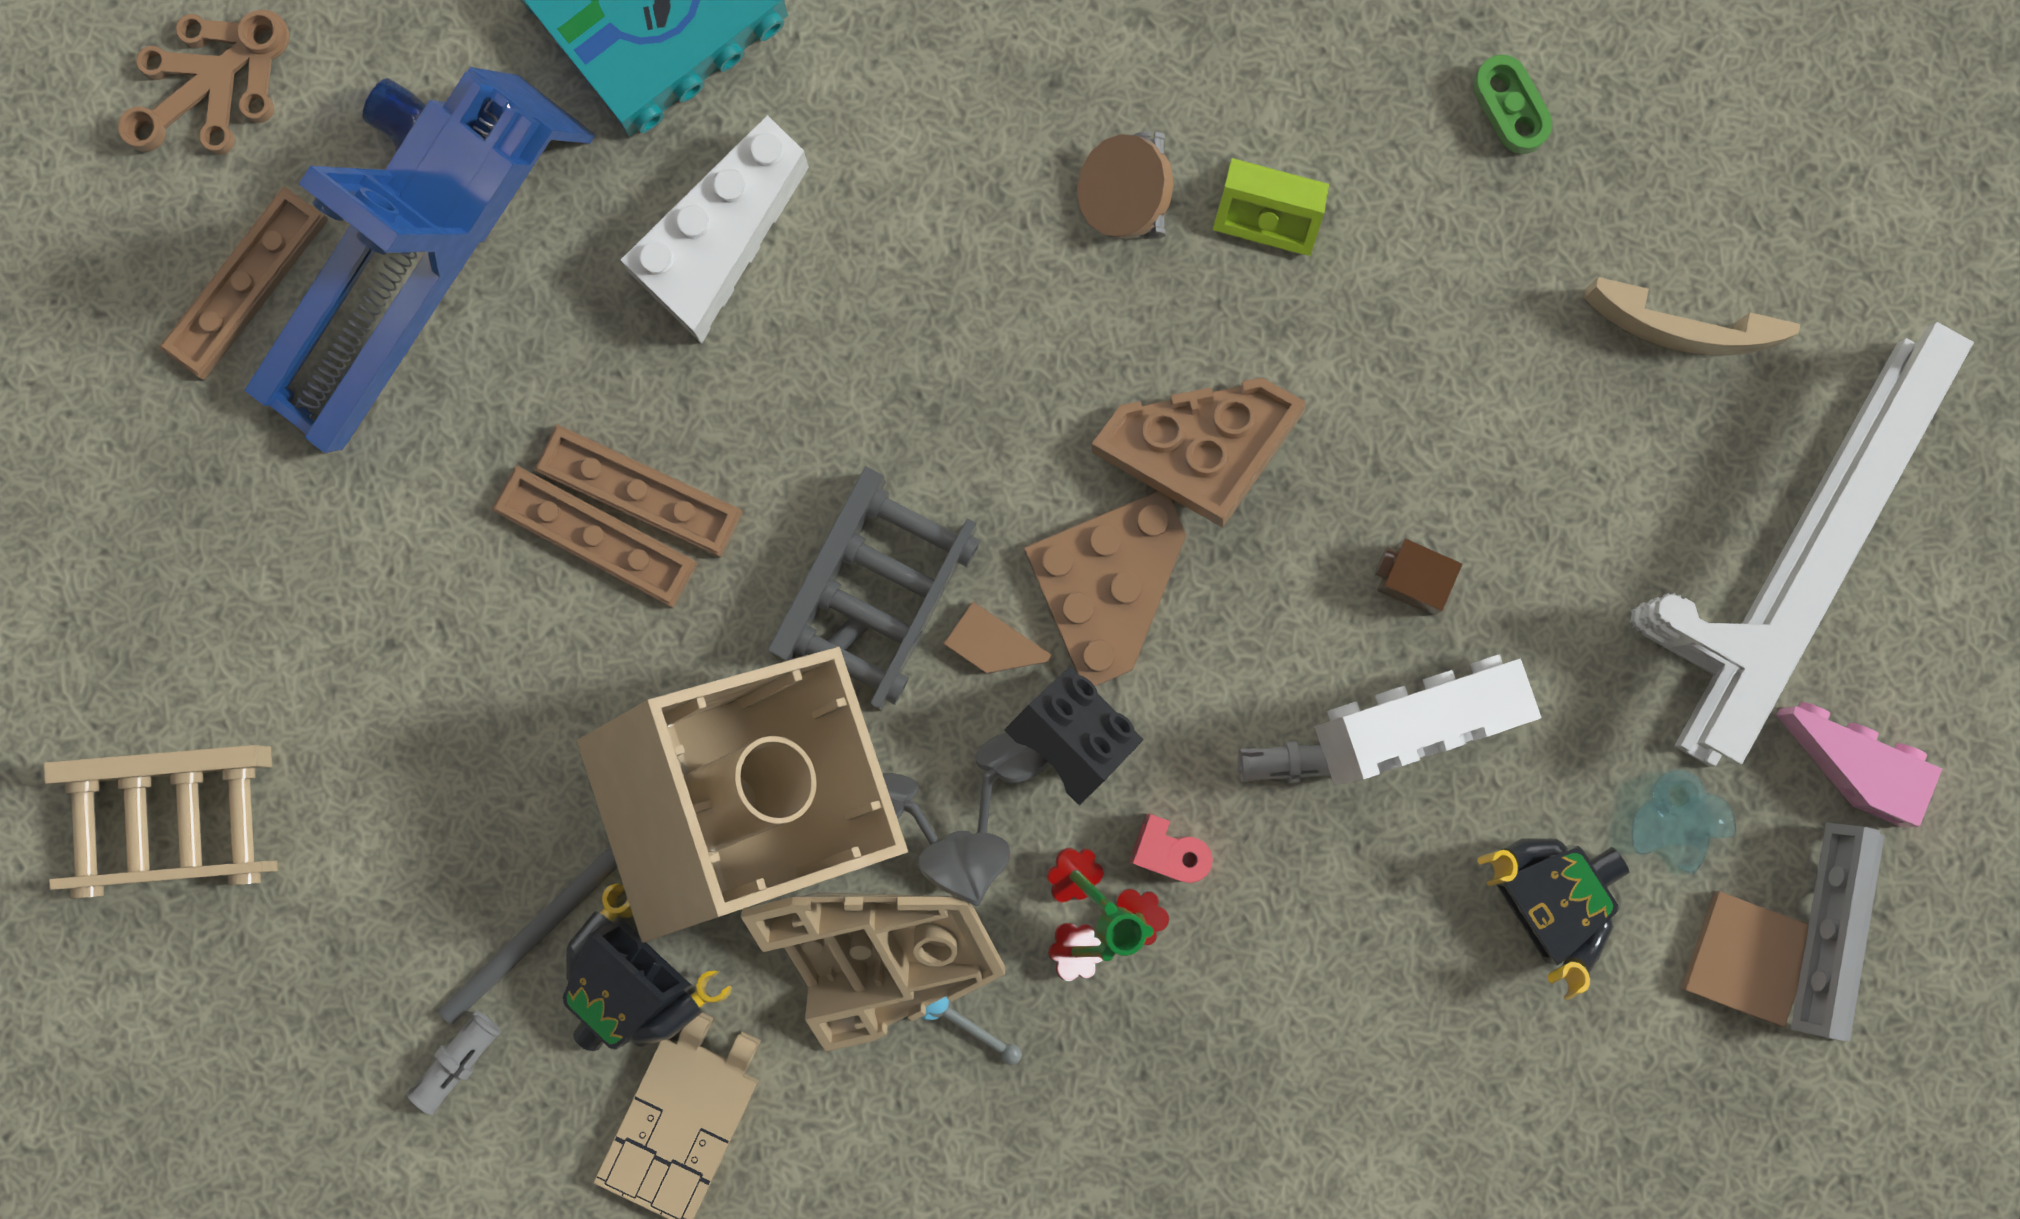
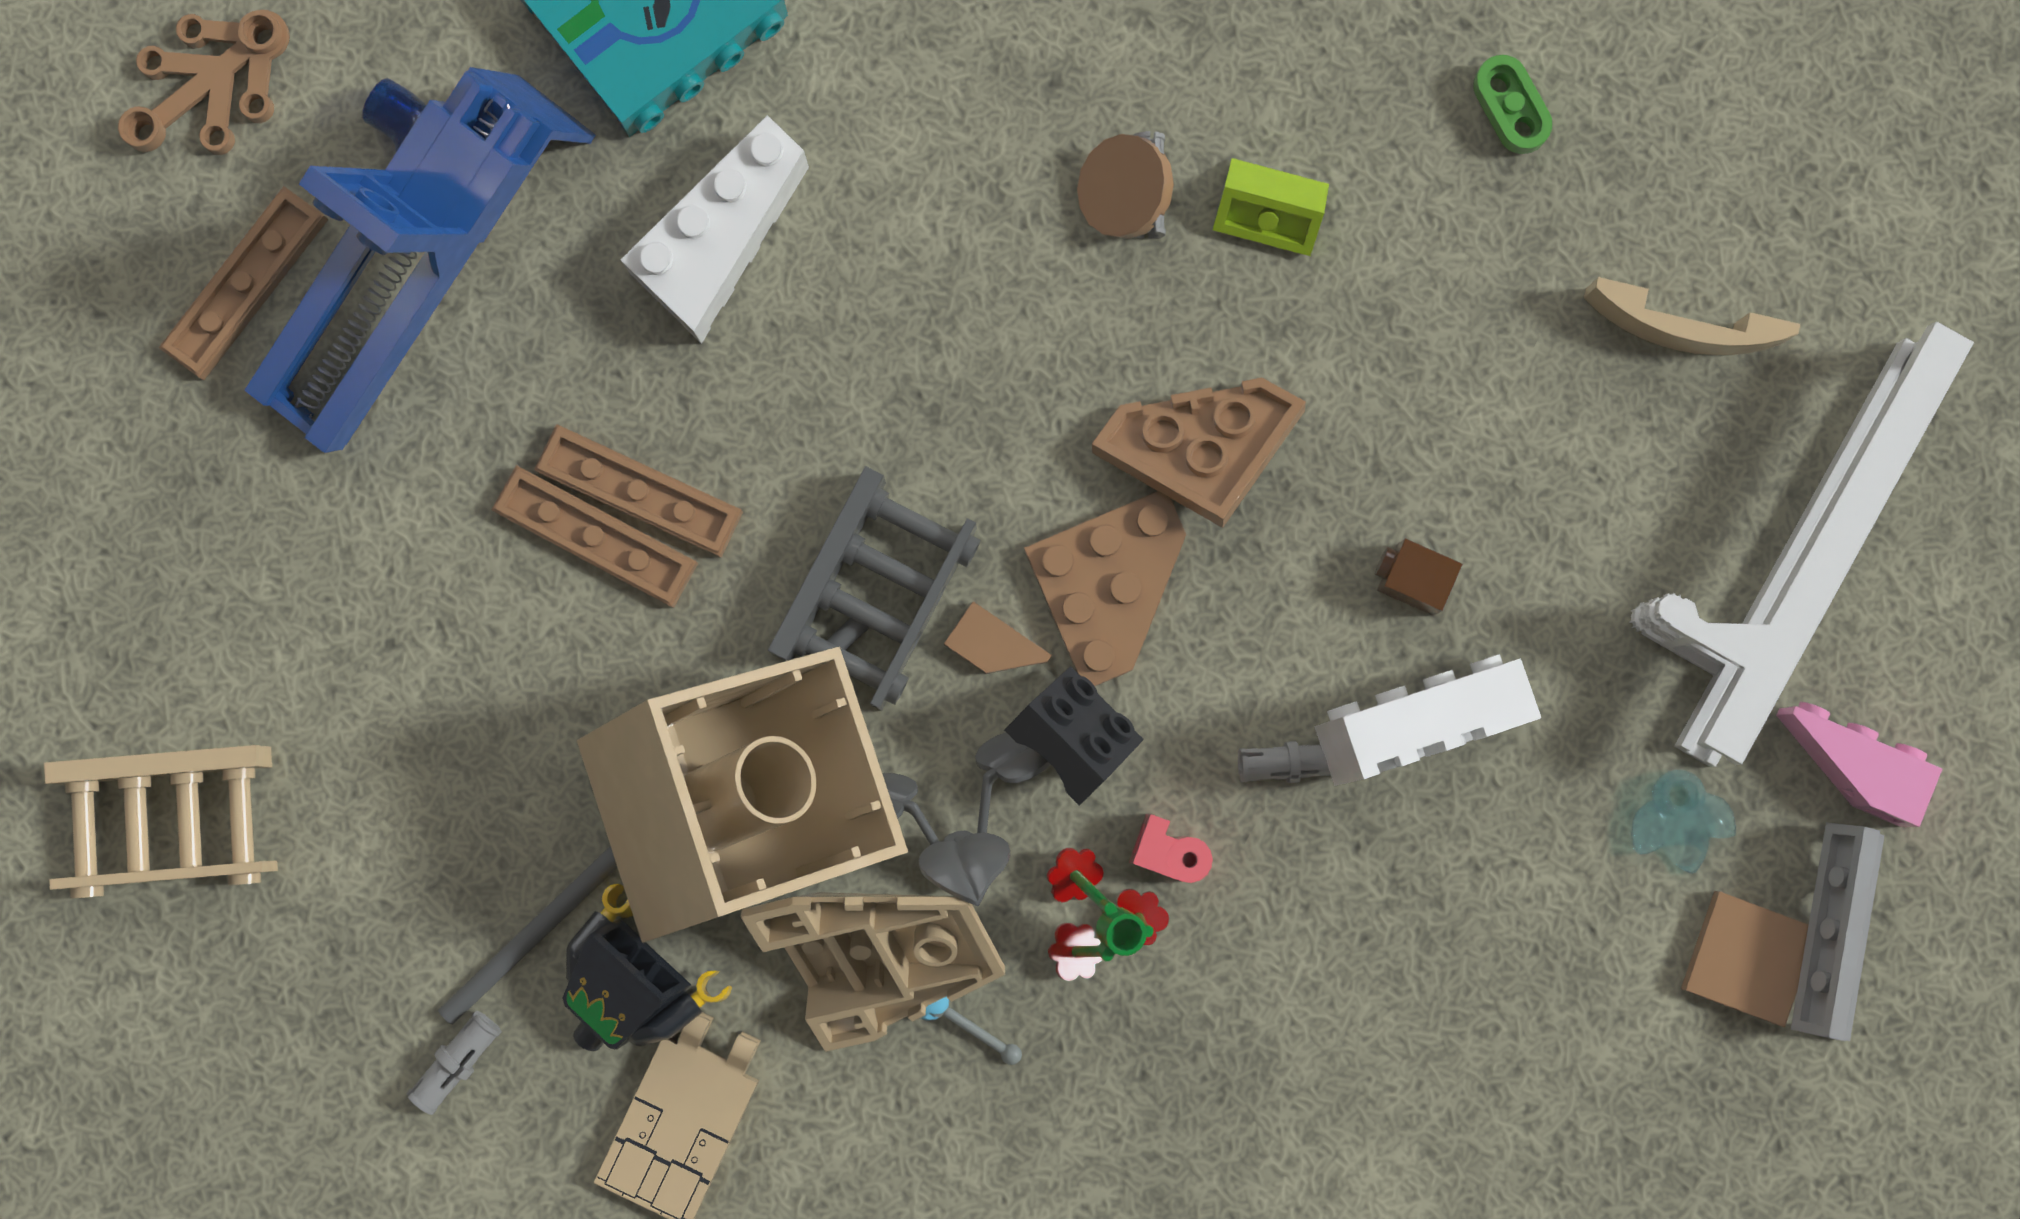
torso [1477,838,1630,1000] -> none

